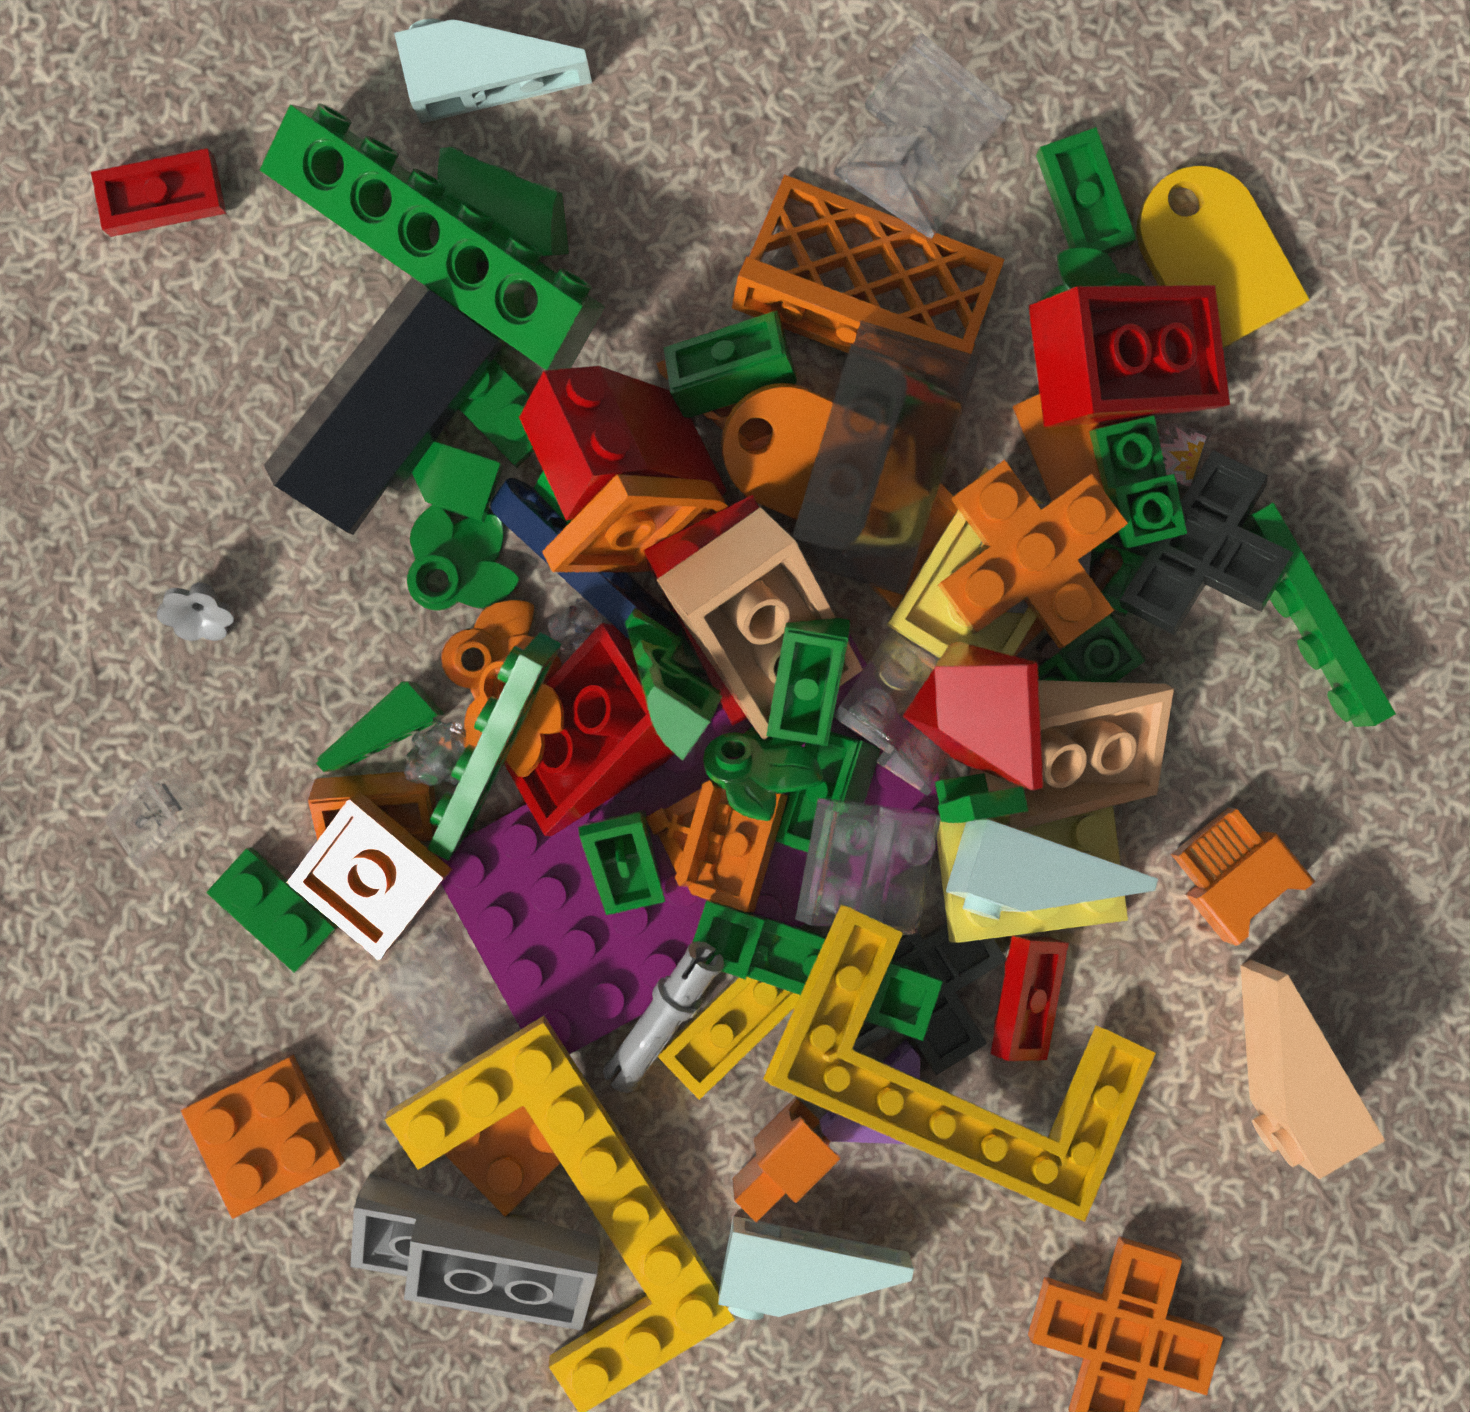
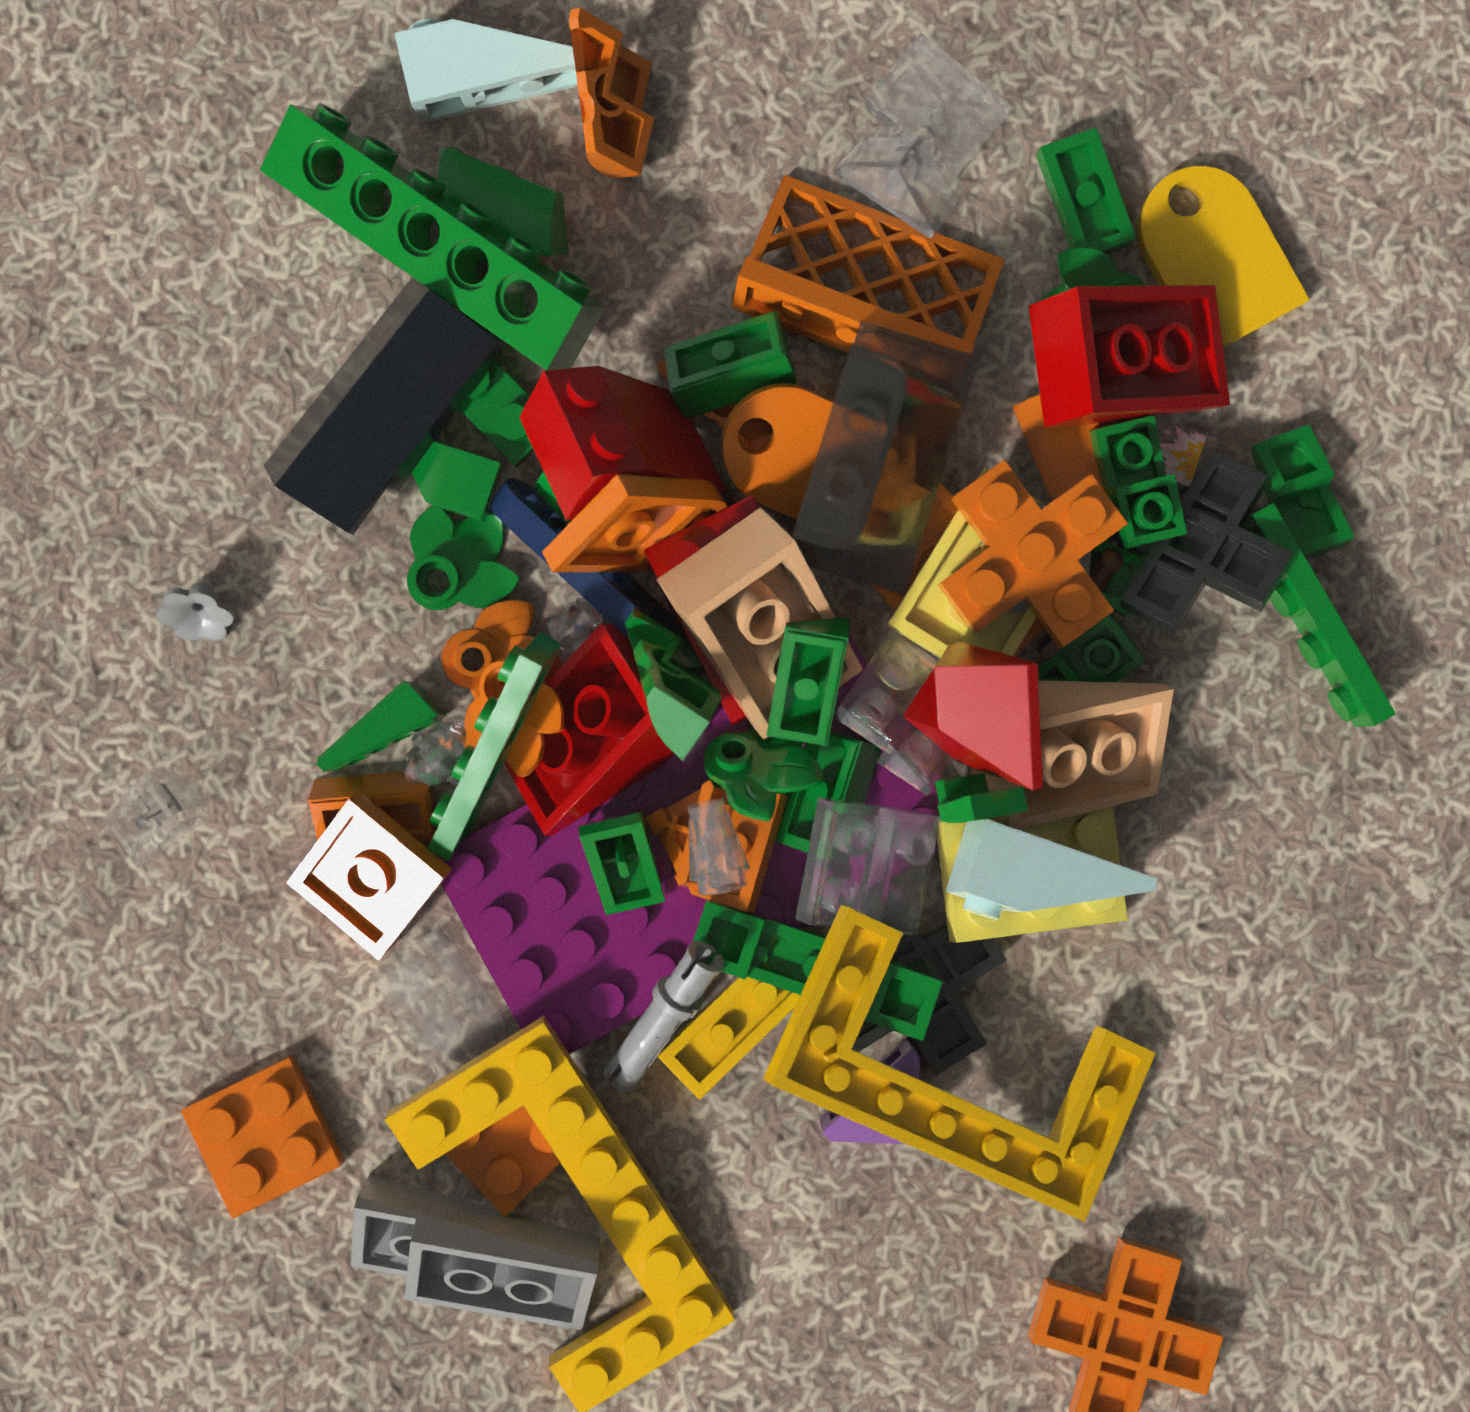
red plate [91,148,226,237] -> none
green plate [206,847,339,973] -> none
light aqua slope [718,1216,914,1320] -> none
orange piece [732,1097,841,1222] -> none
red plate [990,935,1069,1061] -> none
orange piece [1171,807,1315,946] -> none
light nougat slope [1241,959,1385,1179] -> none
none -> orange slope [569,7,654,179]
none -> clear cone [687,799,750,895]
none -> green slope [1251,424,1355,560]

